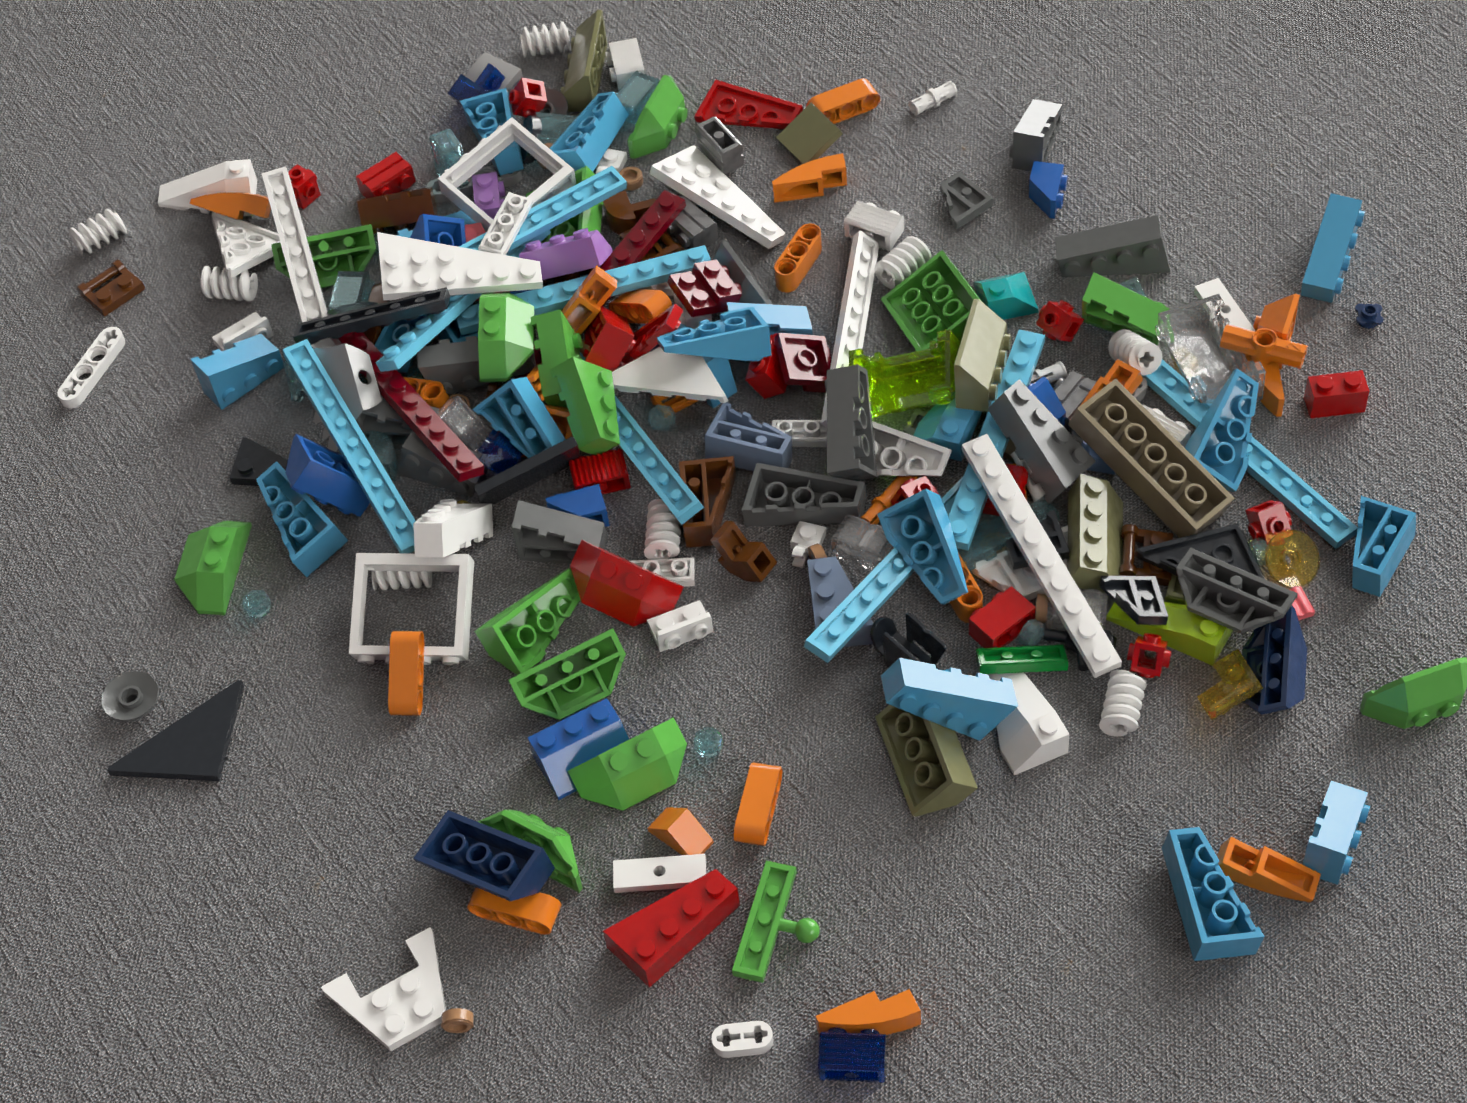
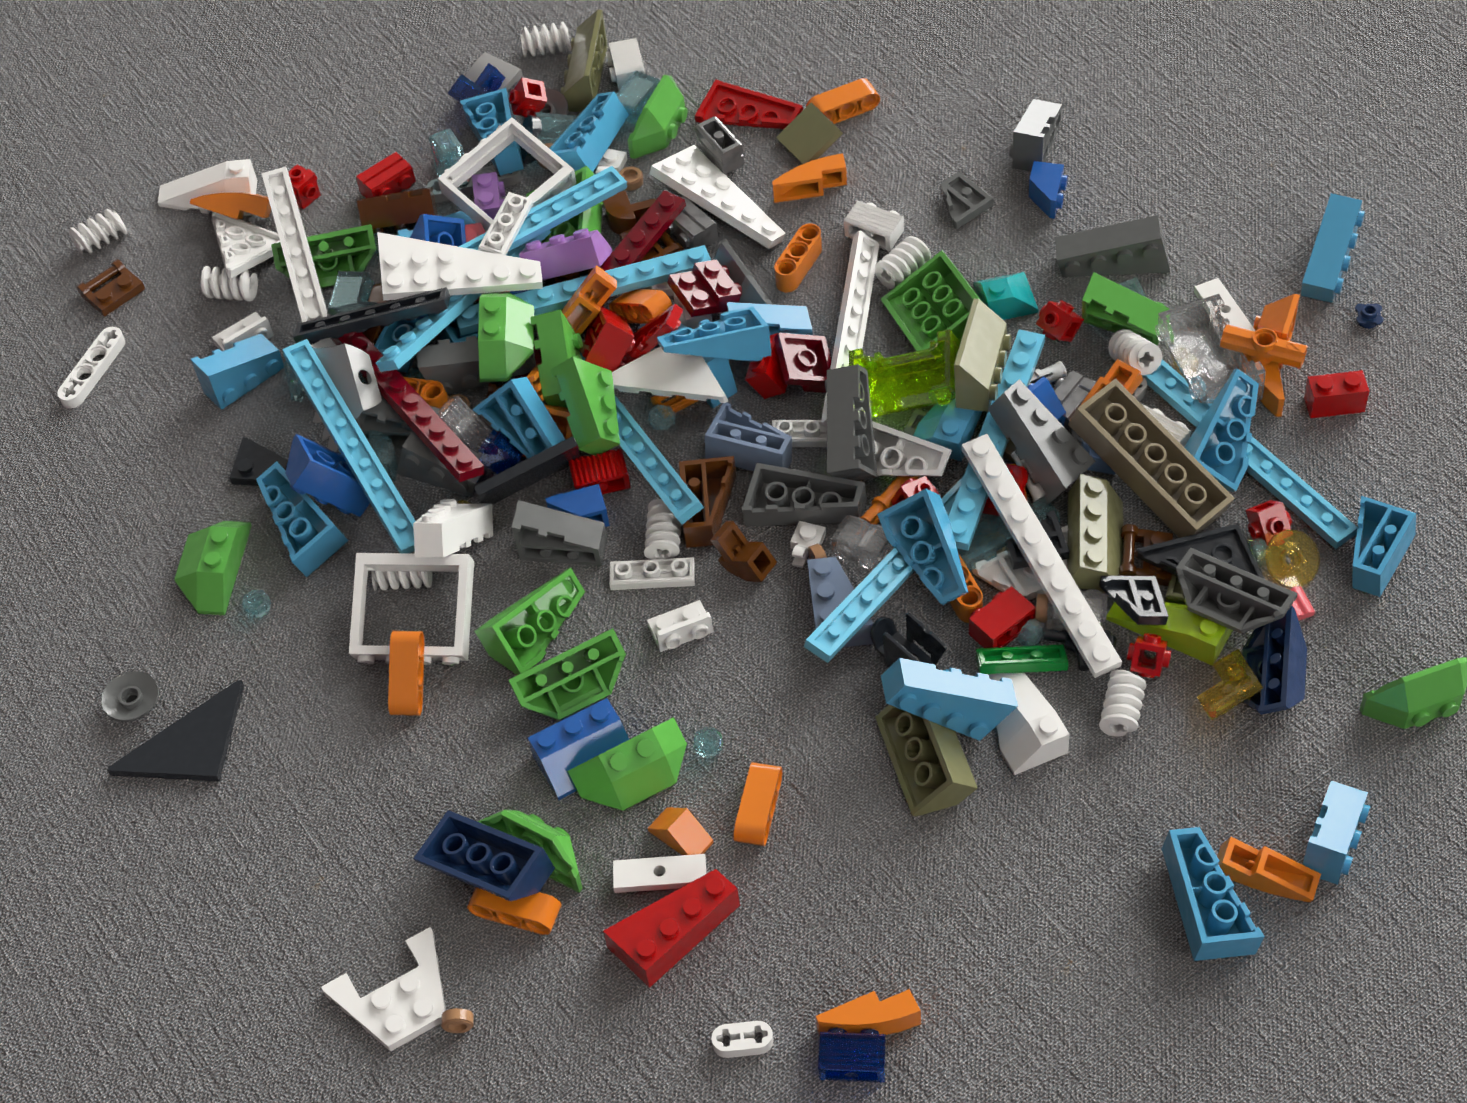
red wedge [570,540,684,627] -> none
bright green plate [732,860,820,983] -> none
white pin [908,80,957,116] -> none

